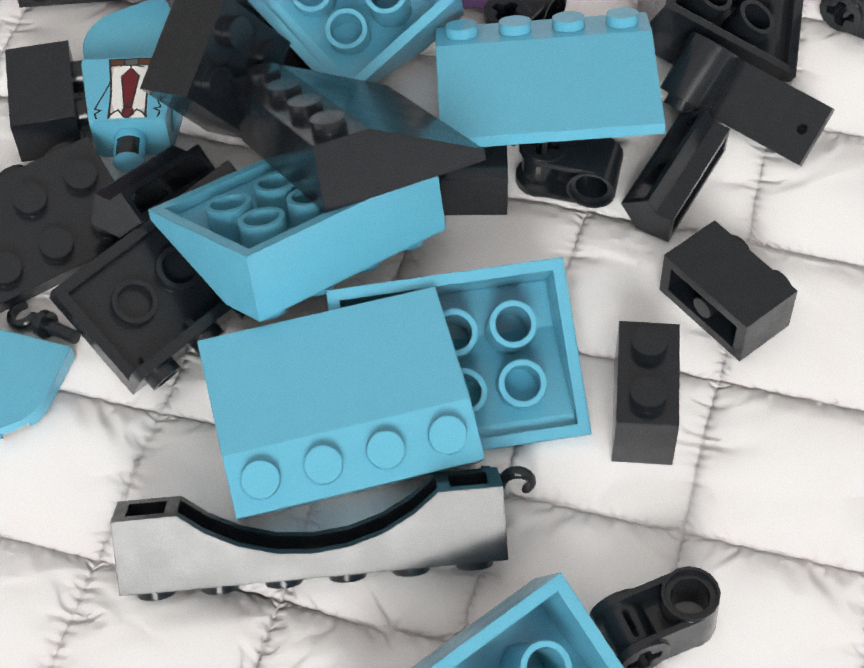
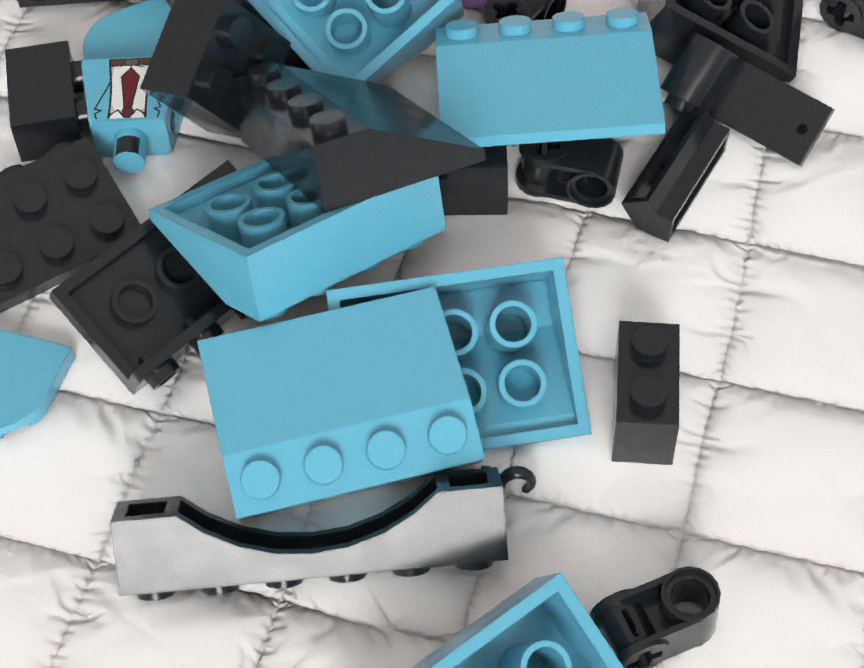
black hand [6,301,81,344] -> none
black piece [90,144,215,238] -> none
black brick [659,220,798,362] -> none

